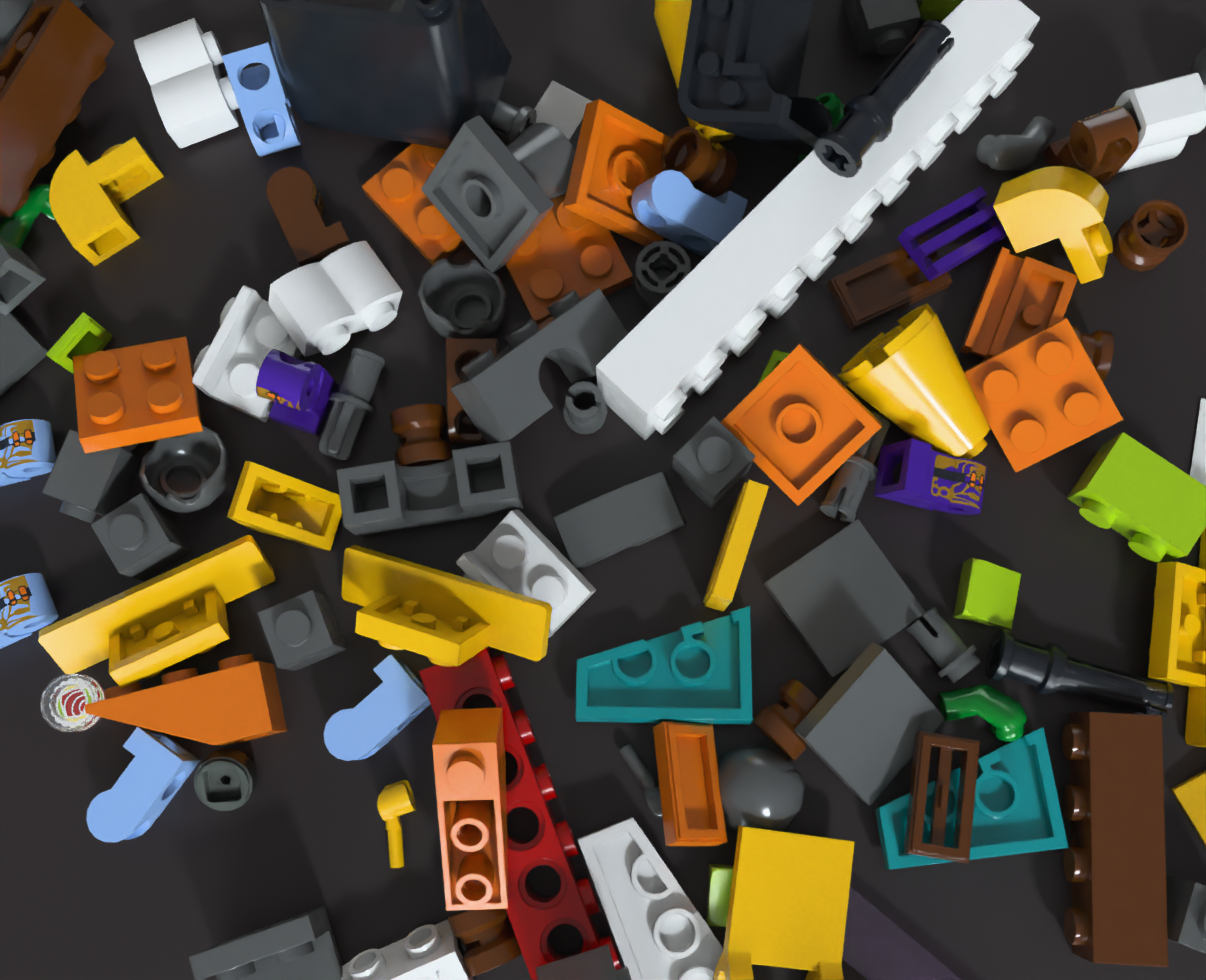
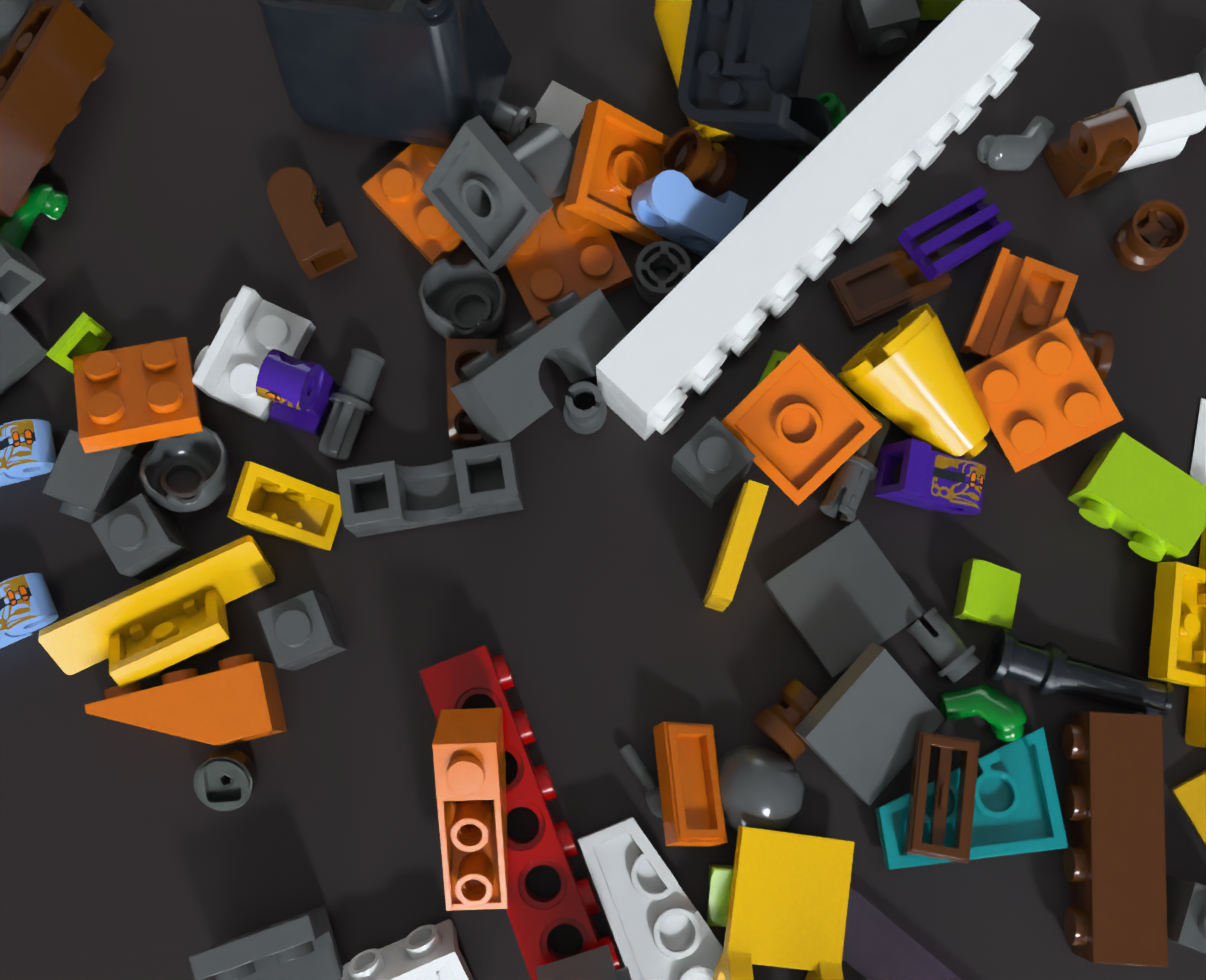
clear tile [41,674,106,732] -> none
yellow brick [49,137,164,266] -> none
light blue leg [86,727,200,843] -> none
white brick [134,18,239,149] -> none
light blue leg [222,42,301,157] -> none
white brick [268,241,403,357] -> none
light blue leg [324,654,431,761] -> none
yellow bracket [341,545,552,667] -> none
yellow hand [377,780,416,868] -> none
reddish brown wheel [390,404,453,467] -> none
reddish brown wheel [447,909,522,977] -> none
white bracket [456,509,596,638] -> none
dark grey slope [553,472,687,569] -> none
teal wing [575,606,753,725] -> none
black pin [814,20,954,178] -> none
yellow brick [993,166,1113,284] -> none

